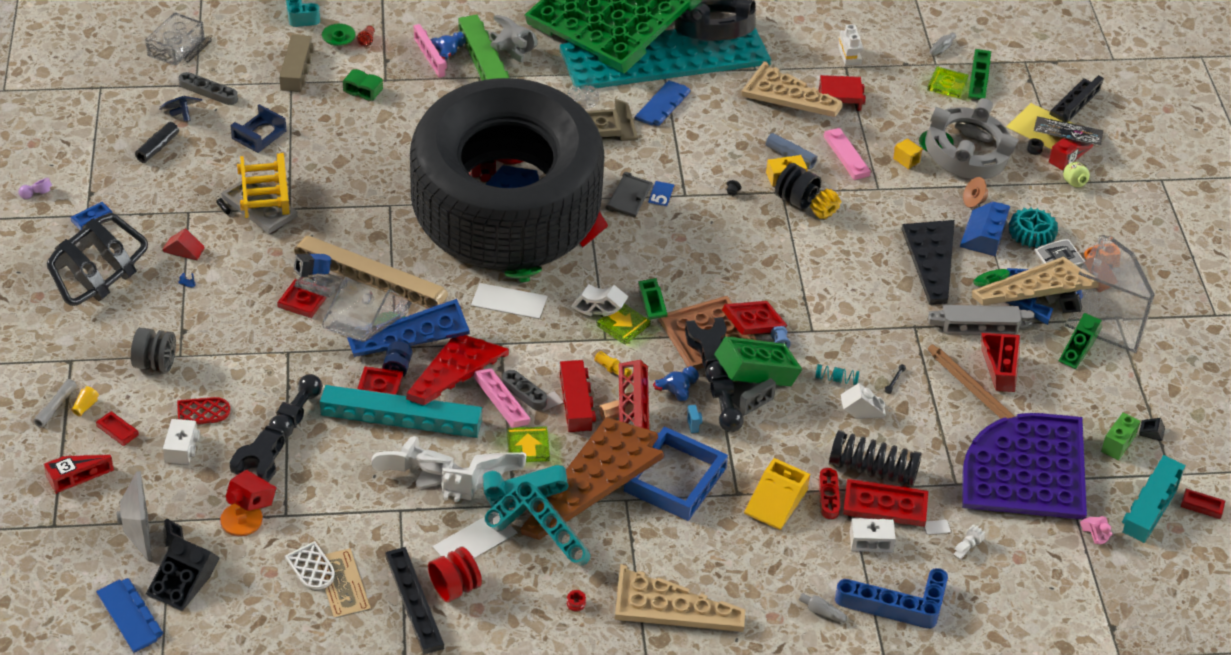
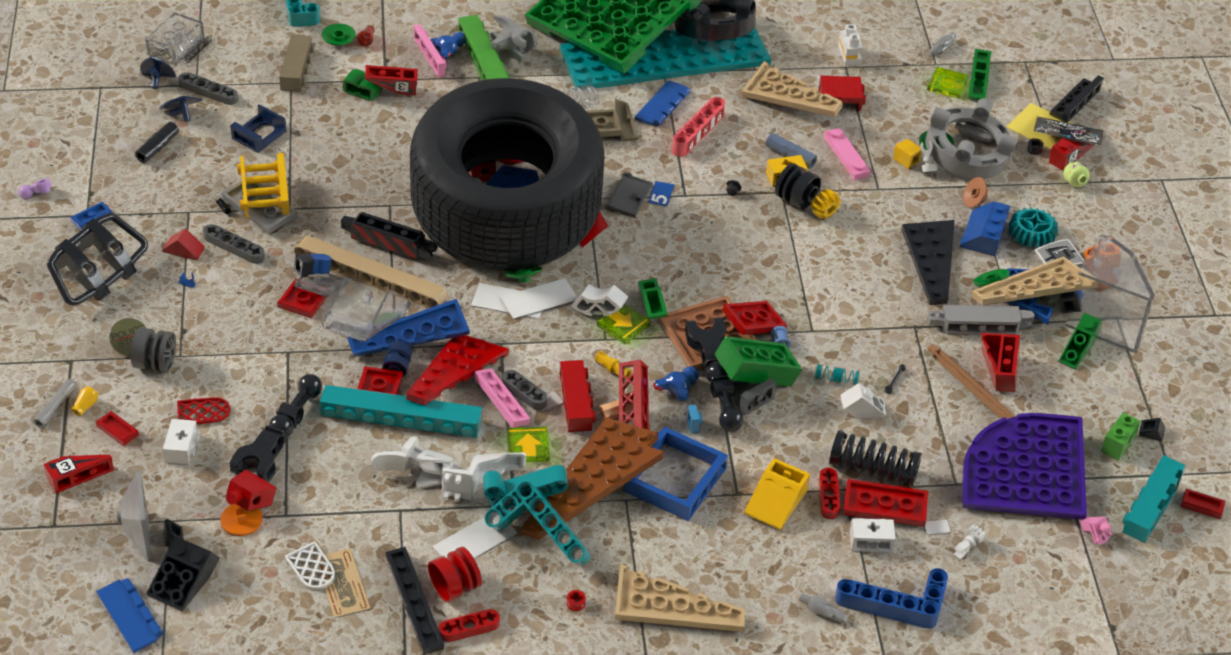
none -> olive piece [109,318,146,356]
none -> dark blue shield [140,56,176,89]
none -> dark grey beam [203,224,265,264]
none -> black hinge [340,212,438,260]
none -> red slope [365,65,418,96]
none -> red beam [439,609,500,642]
none -> white sticker [501,278,577,319]
none -> coral beam [672,97,725,157]
none -> white piece [920,141,939,172]

